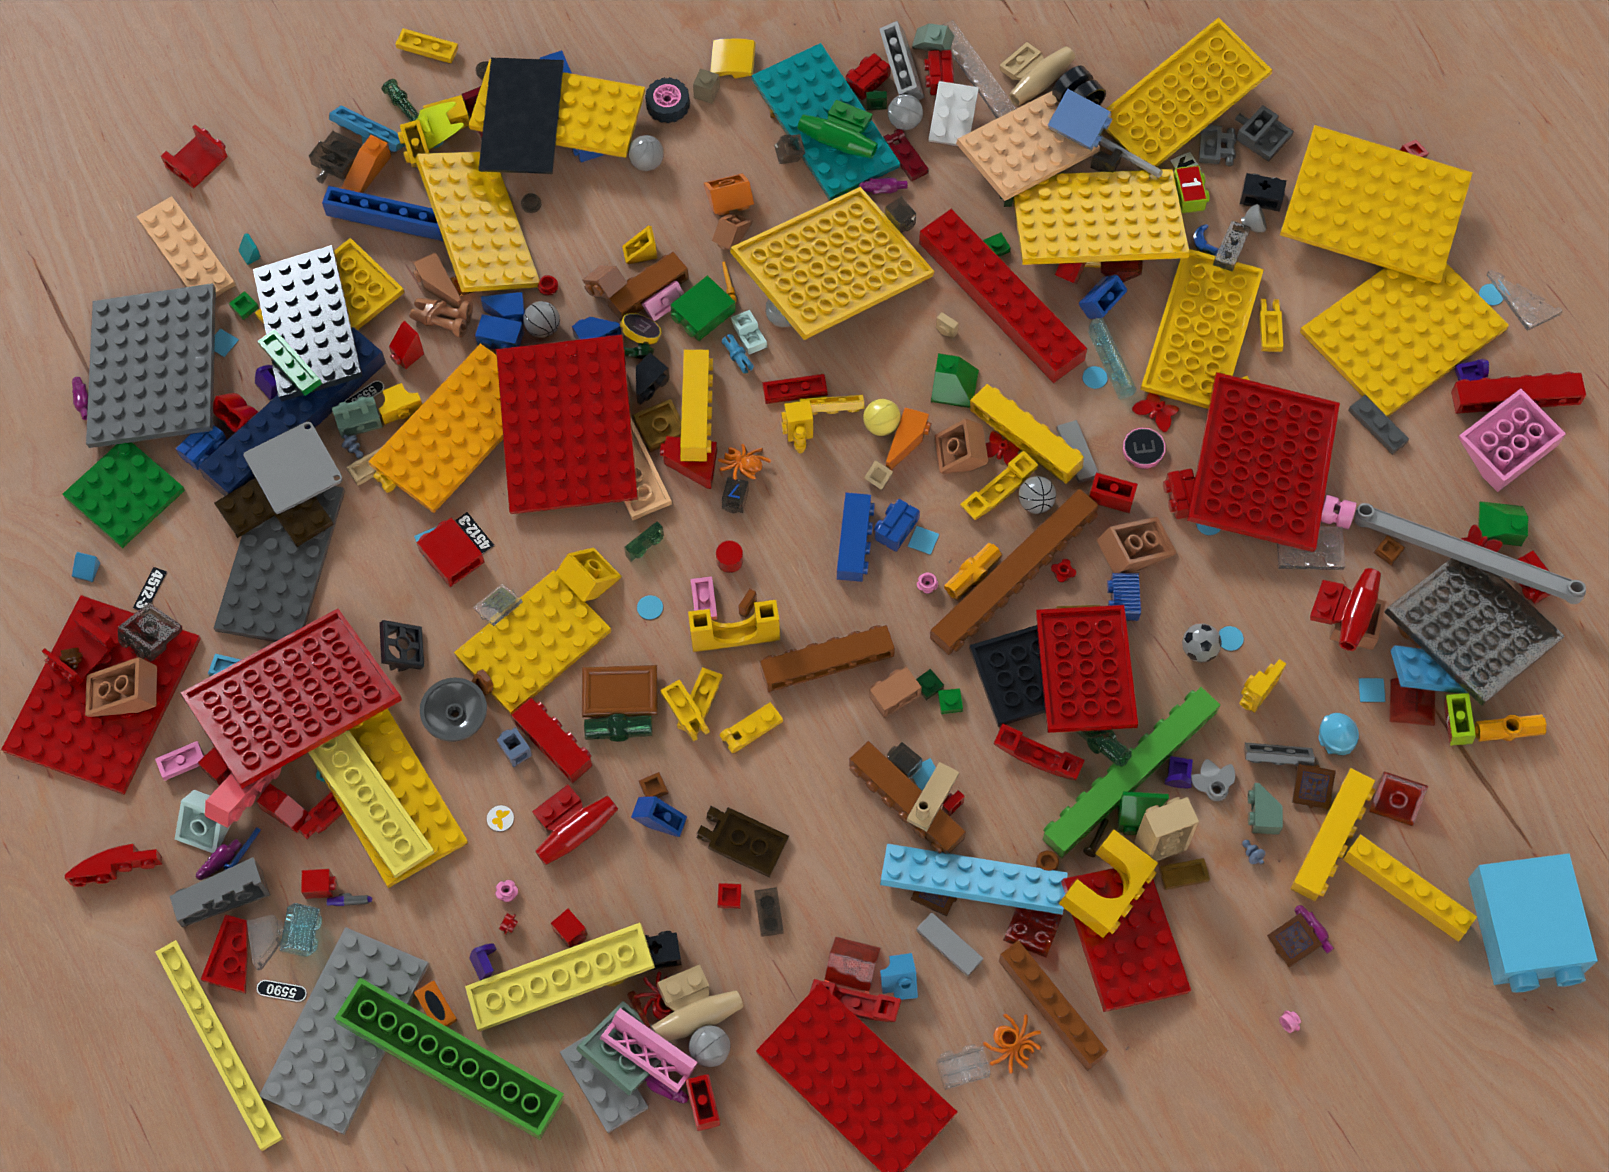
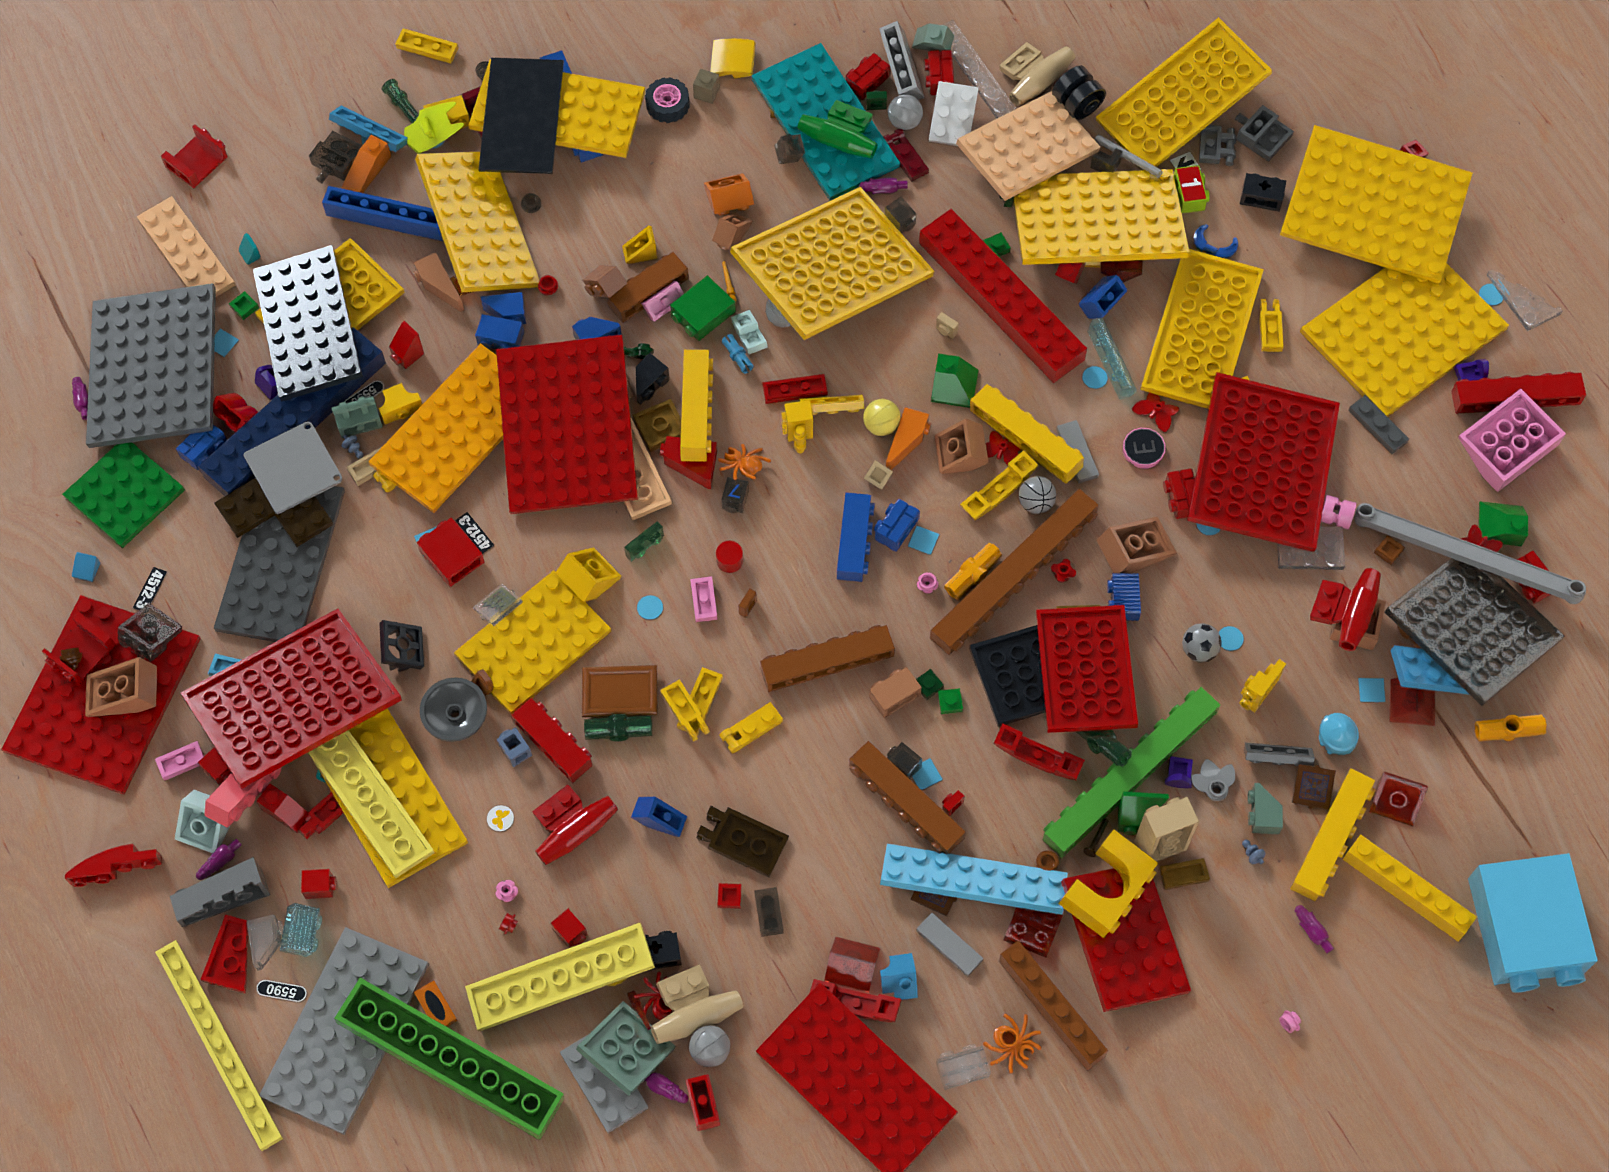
blue piece [224,827,261,870] -> none
plate [257,329,322,396] -> none
piece [327,893,373,906] -> none
yellow brick [397,120,429,168] -> none
nougat piece [409,298,473,338] -> none
dark purple tile [469,943,497,981] -> none
light grey piece [523,301,560,338] -> none
bright pink fence [600,1008,698,1093] -> none
tile [620,313,661,345] -> none
light grey piece [629,135,664,171] -> none
dark orange tile [639,772,668,798] -> none
yellow arch [688,600,780,652] -> none
tan piece [907,762,959,832] -> none
medium blue brick [1048,89,1112,151] -> none
red brick [1089,472,1138,514] -> none
clear smoke plate [1213,221,1251,272] -> none
light grey brick [1241,204,1267,233] -> none
piece [1267,913,1323,968] -> none
lime brick [1444,693,1476,746] -> none

